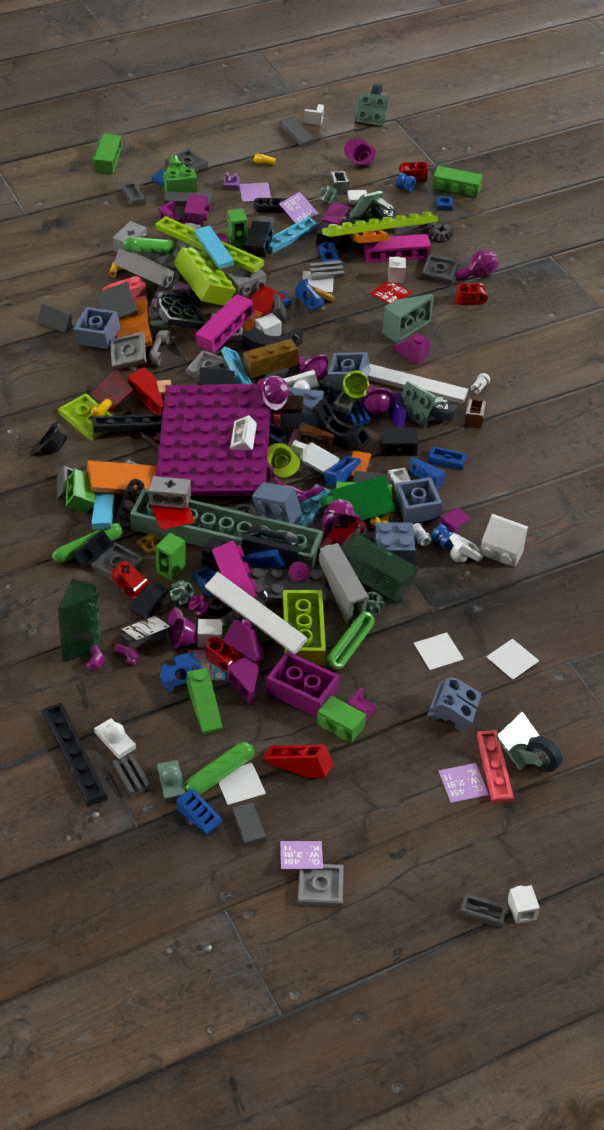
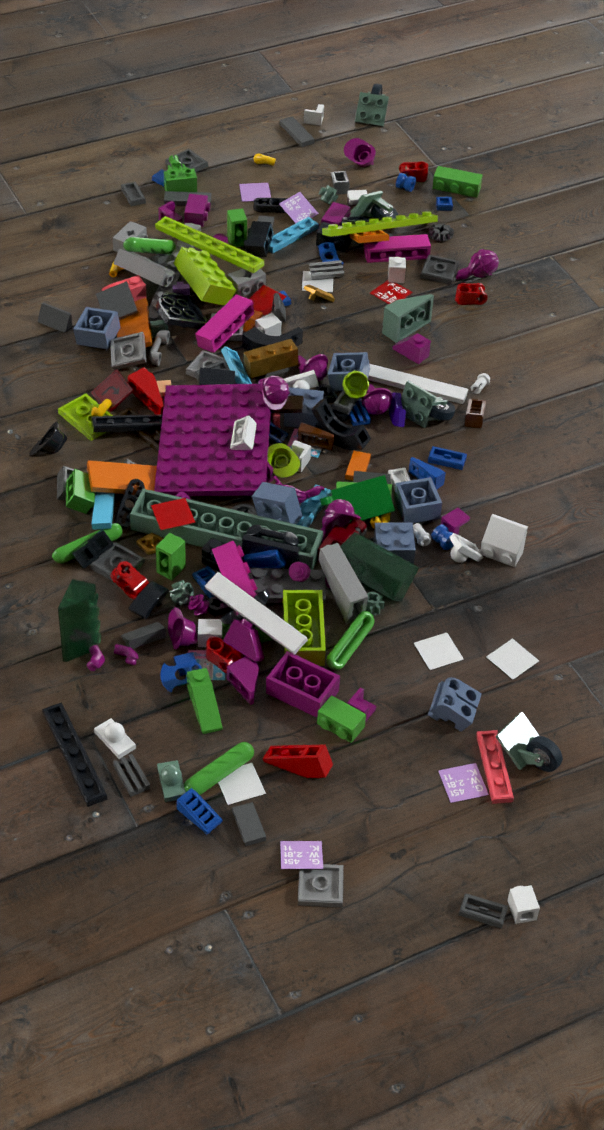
bright green brick [92,133,122,174] -> none
white sticker [122,616,170,640] -> none
light grey brick [149,476,191,509] -> none
medium azure tile [195,225,234,269] -> none
medium lavender tile [223,172,240,191] -> none
blue piece [295,279,324,311] -> none
white slope [302,443,339,474] -> none
blue slope [323,456,361,487] -> none
black brick [380,428,419,457] -> none

